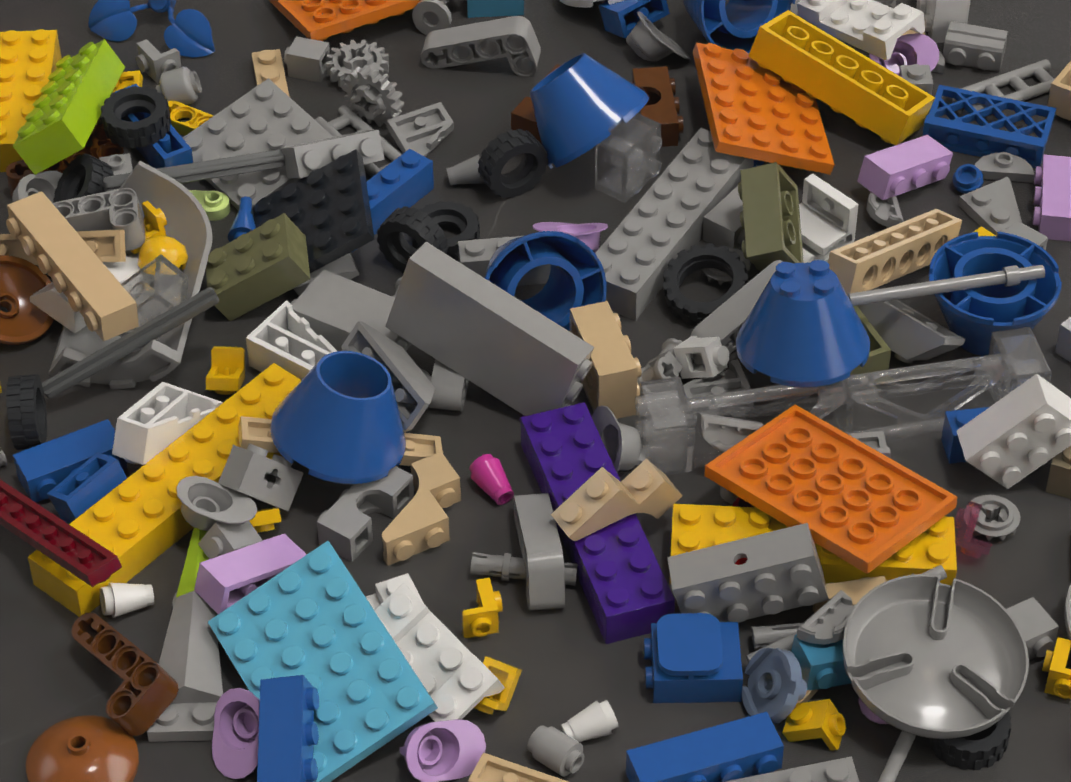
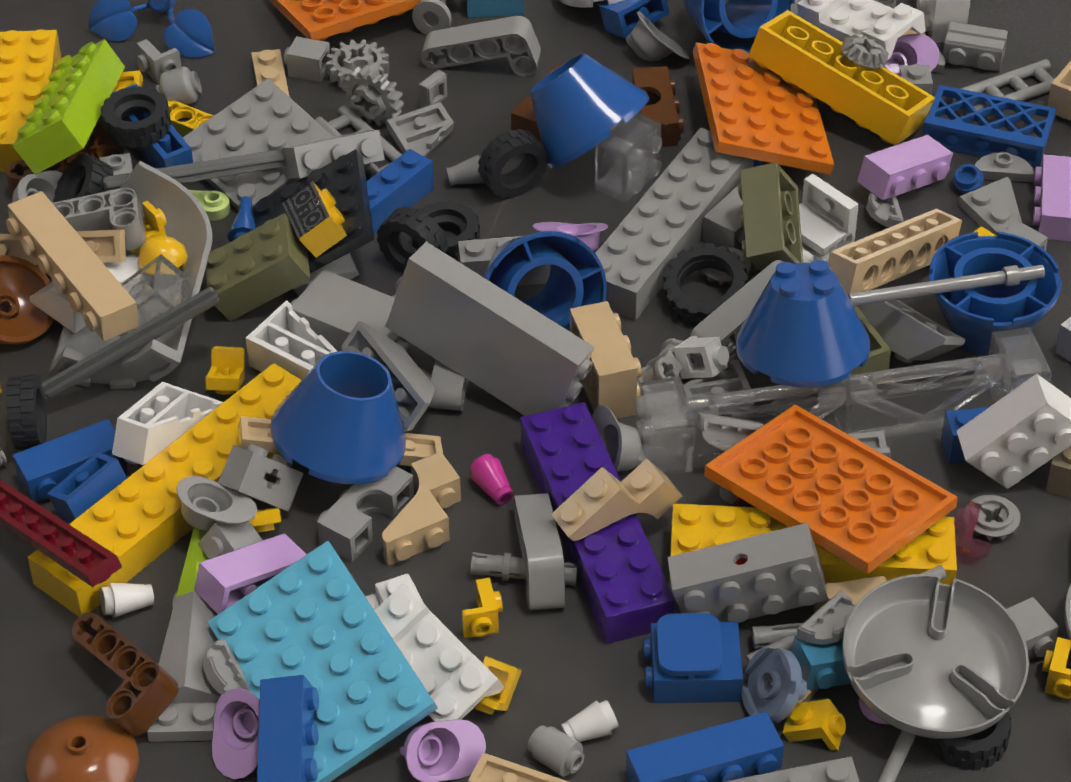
none -> light grey plate [203,639,251,695]
none -> brick [282,181,347,258]
none -> light grey tile [419,70,447,108]
none -> light grey gear [841,35,889,69]

